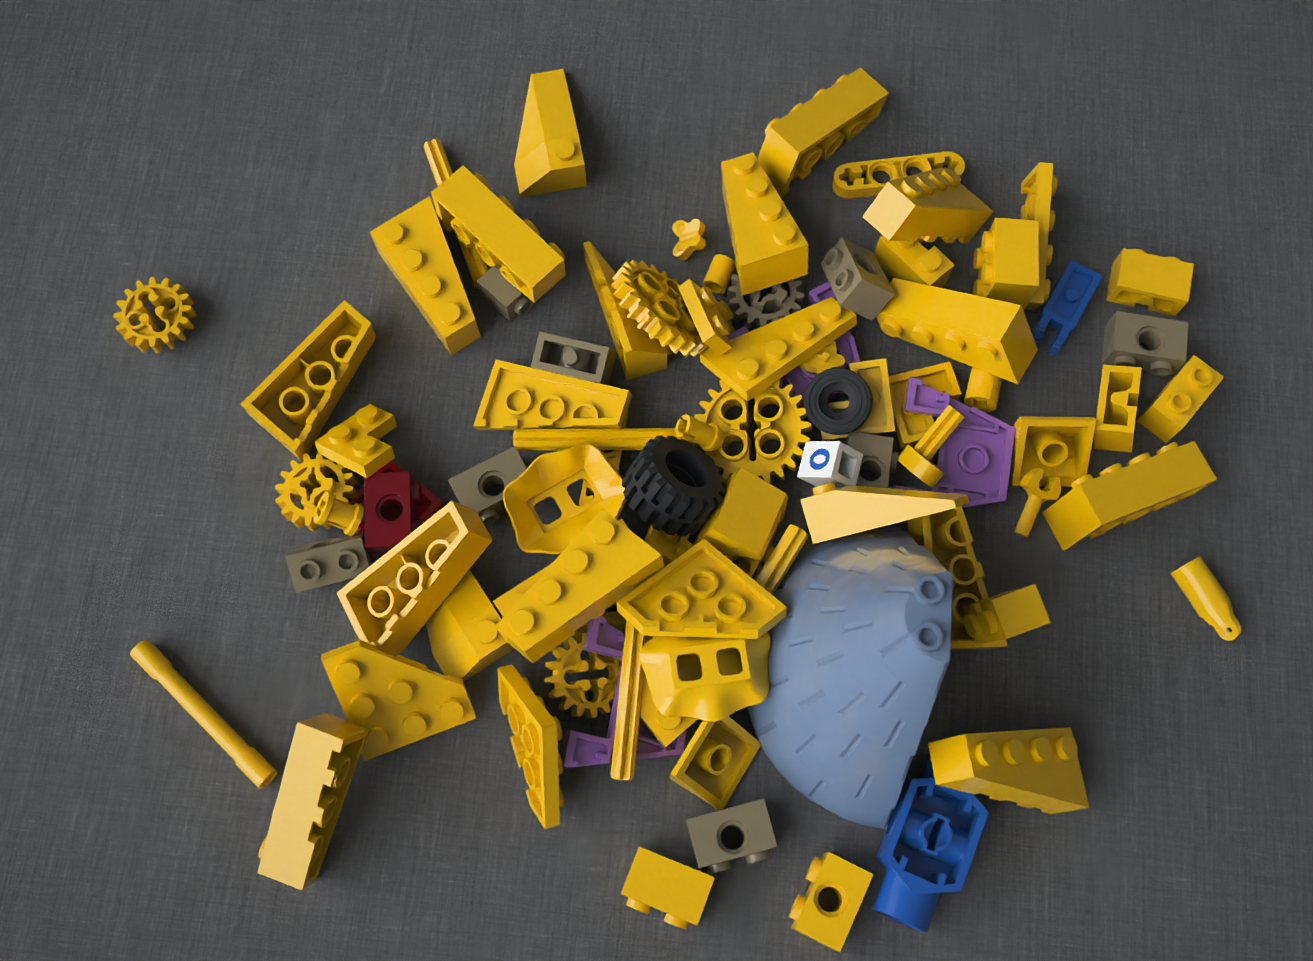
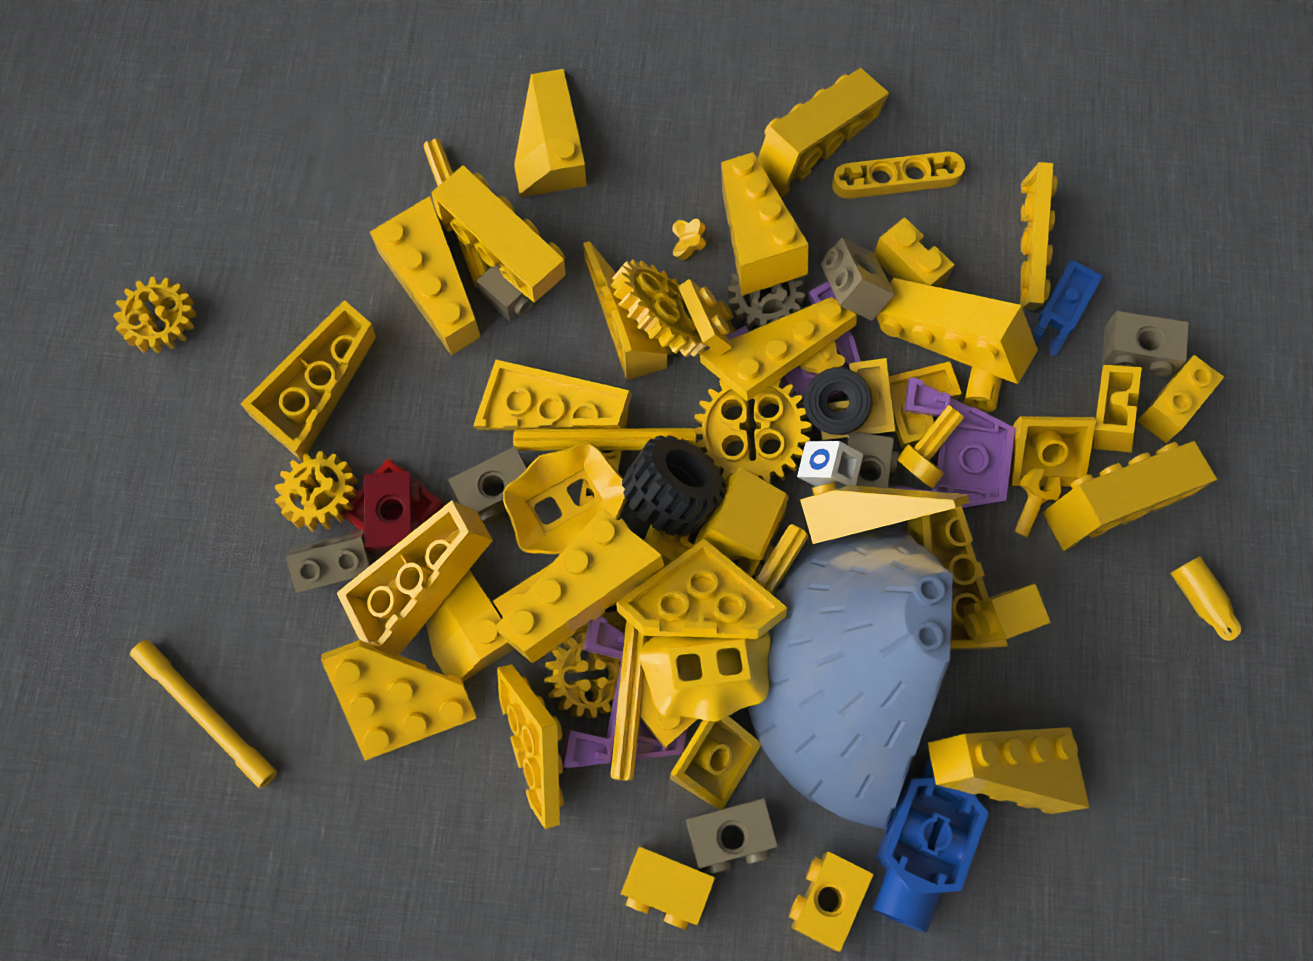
yellow wedge [257,713,369,890] -> none
yellow bush [313,491,364,536] -> none
yellow plate [314,404,397,478] -> none
dark tan brick [531,331,617,386] -> none
yellow pin [675,414,724,452] -> none
yellow hinge [702,254,736,294] -> none
yellow wedge [862,167,994,244] -> none
yellow brick [973,217,1039,311] -> none
yellow brick [1106,248,1194,316] -> none

